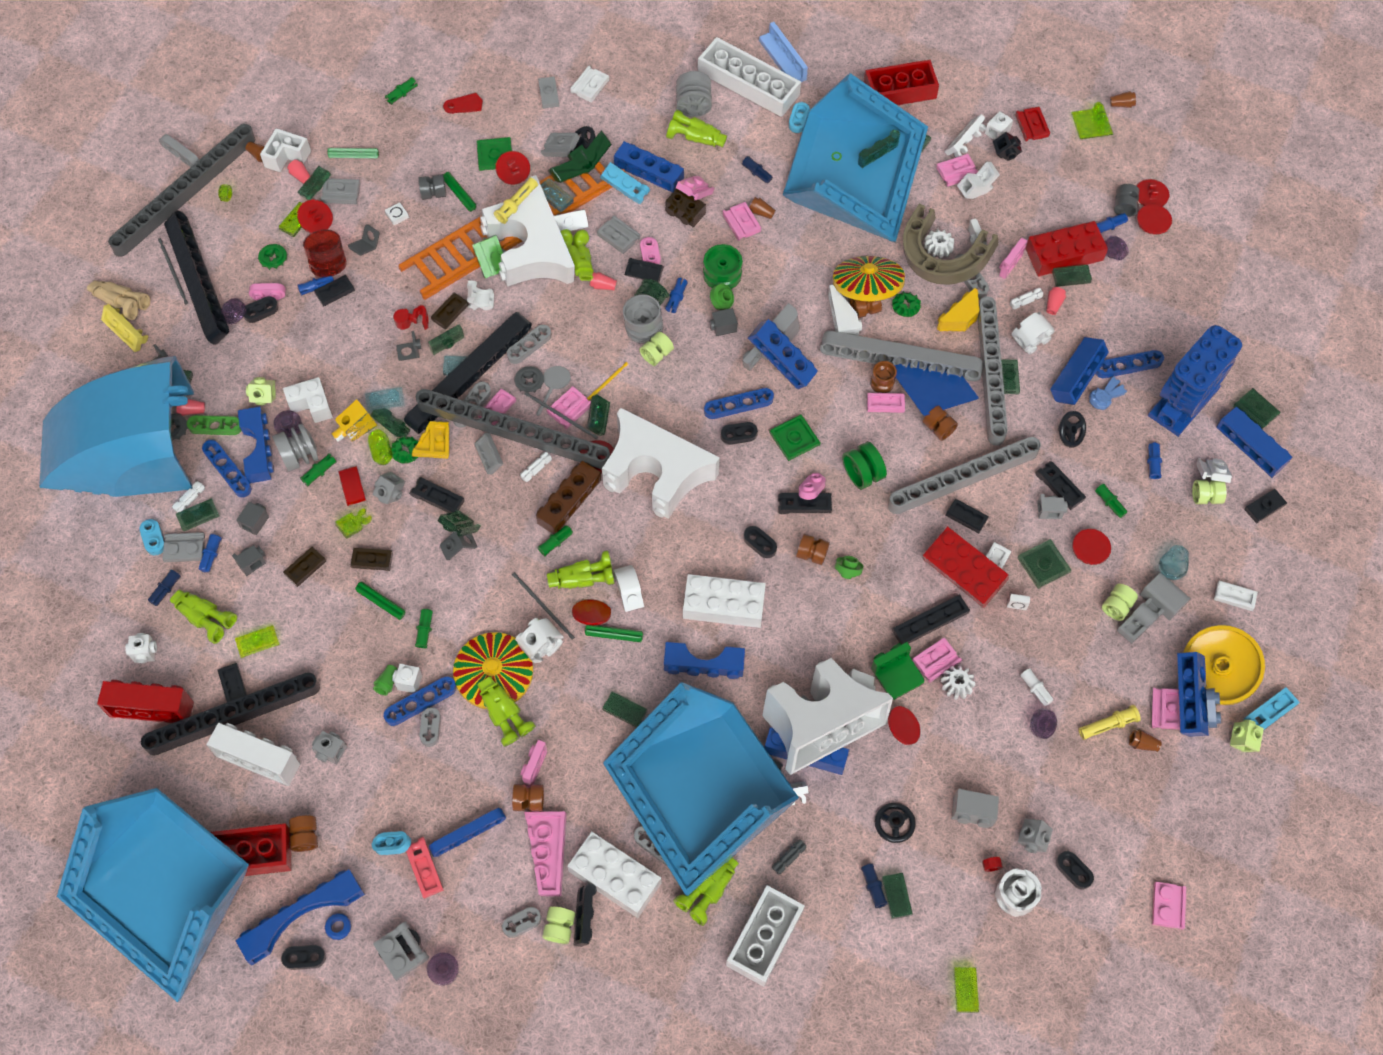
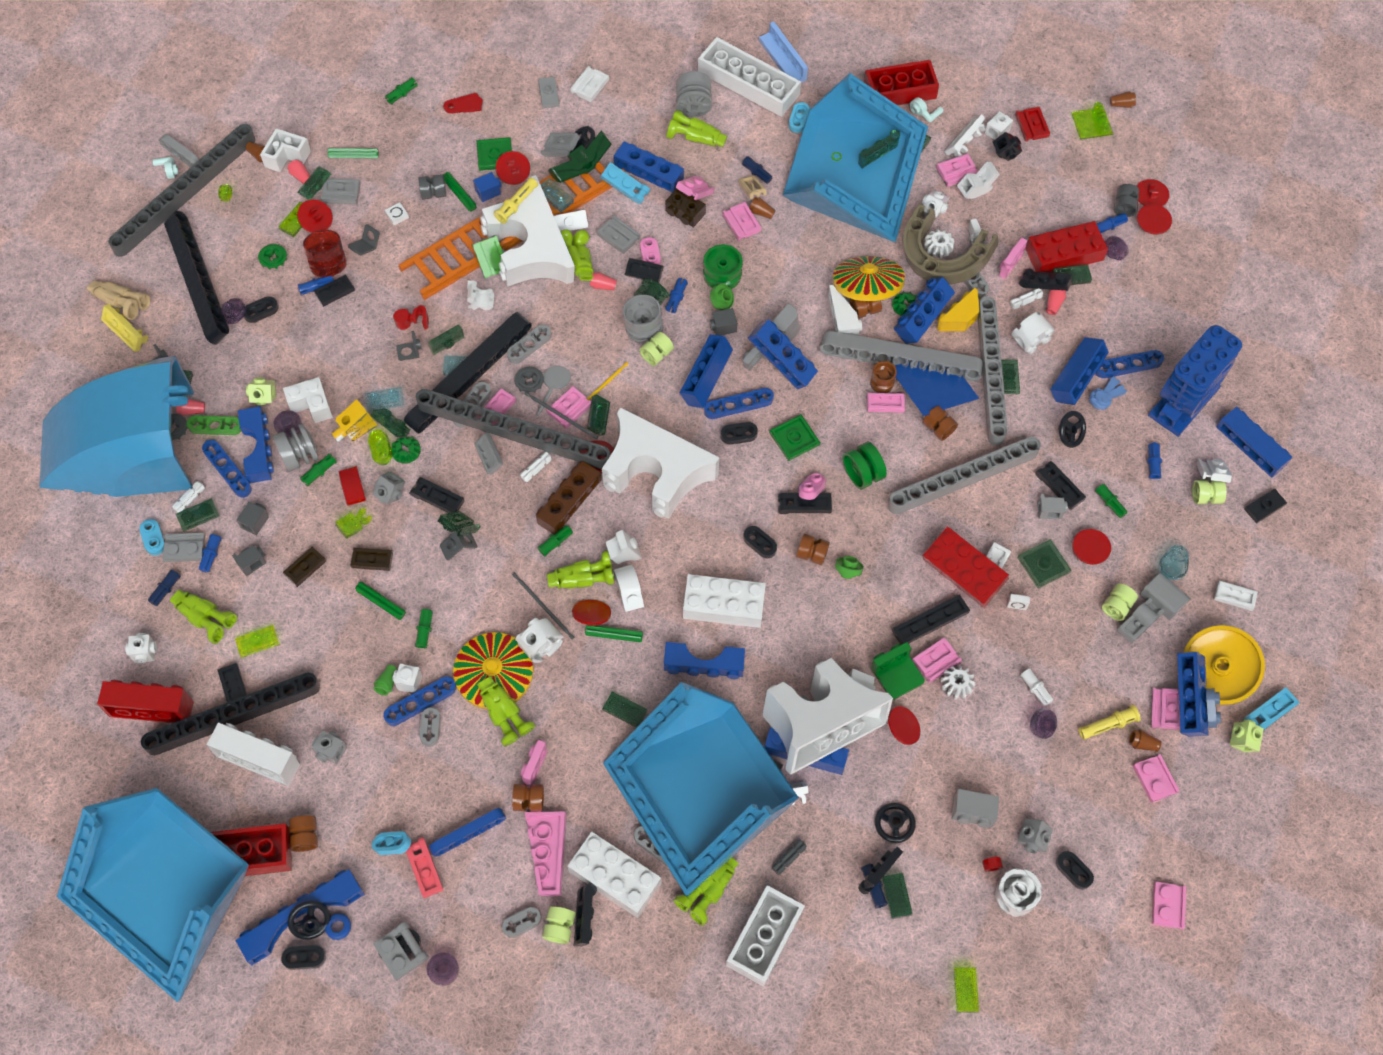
dark grey piece [158,238,188,305] -> none
bright pink plate [249,283,286,300] -> none
yellow wing [412,421,449,459] -> none
dark brown plate [431,292,469,330] -> none
black plate [945,498,989,534] -> none
clear green plate [1233,388,1281,430] -> none
none -> light aqua plate [152,157,179,179]
none -> black piece [287,901,331,940]
none -> blue brick [473,172,502,202]
none -> white brick [606,530,642,564]
none -> blue brick [679,334,733,408]
none -> tan tile [738,175,767,199]
none -> black plate [858,846,903,894]
none -> blue brick [894,277,955,344]
none -> light aqua plate [910,97,944,122]
none -> white brick [922,190,950,218]
none -> black plate [1019,268,1073,291]
none -> bright pink plate [1133,754,1179,803]

